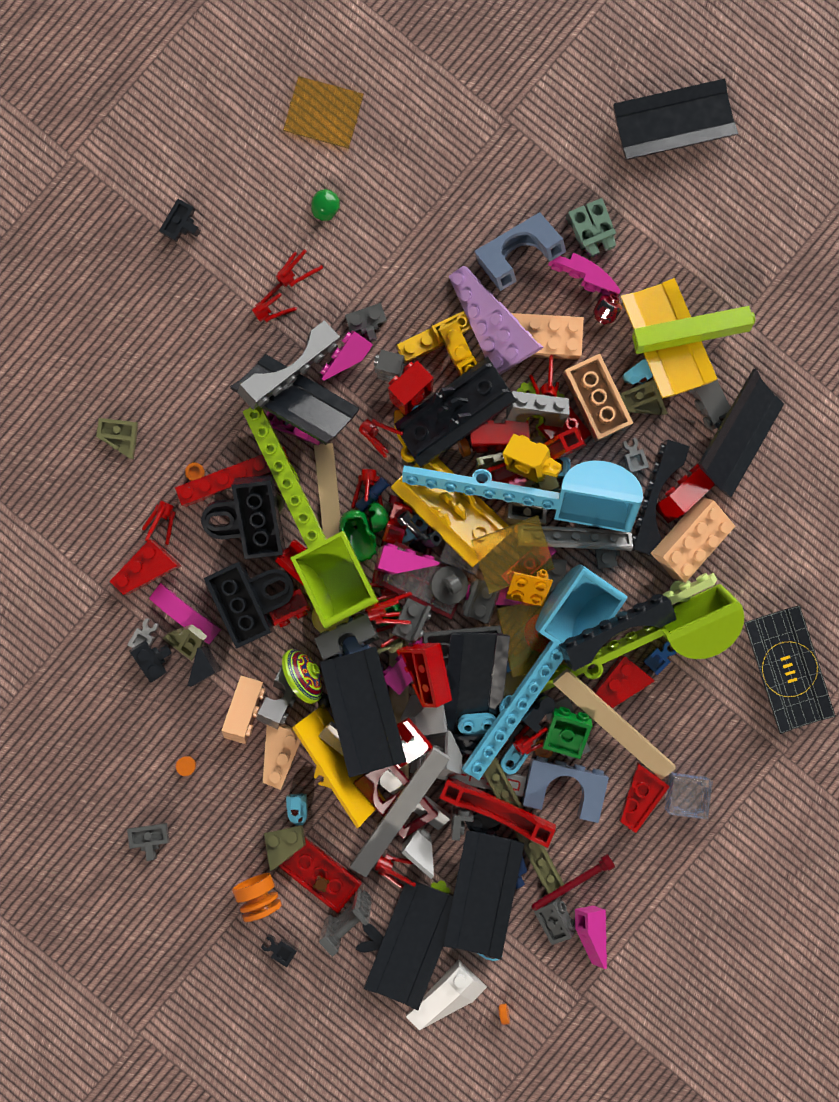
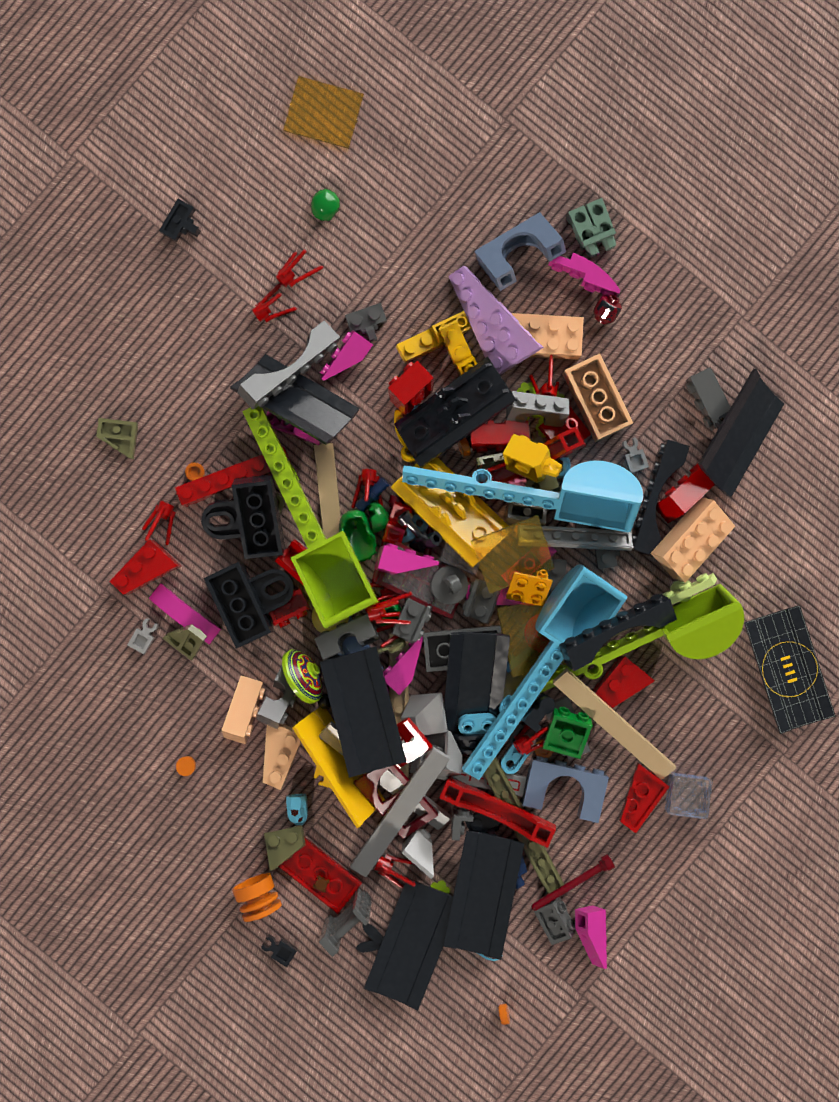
dark grey hinge [127,823,169,861] -> none
black hinge [129,640,172,683] -> none
black slope [187,646,221,687] -> none
red plant [359,419,403,458] -> none
dark grey arch [374,349,405,382] -> none
red wedge [396,643,452,708] -> none
white wedge [406,959,487,1030] -> none
black hinge [613,78,738,160] -> none
yellow hinge [620,278,718,399] -> none
olive wing [620,380,668,415] -> none
medium azure rock [622,358,653,385] -> none
lime brick [632,306,756,354] -> none
blue plate [643,641,677,675] -> none

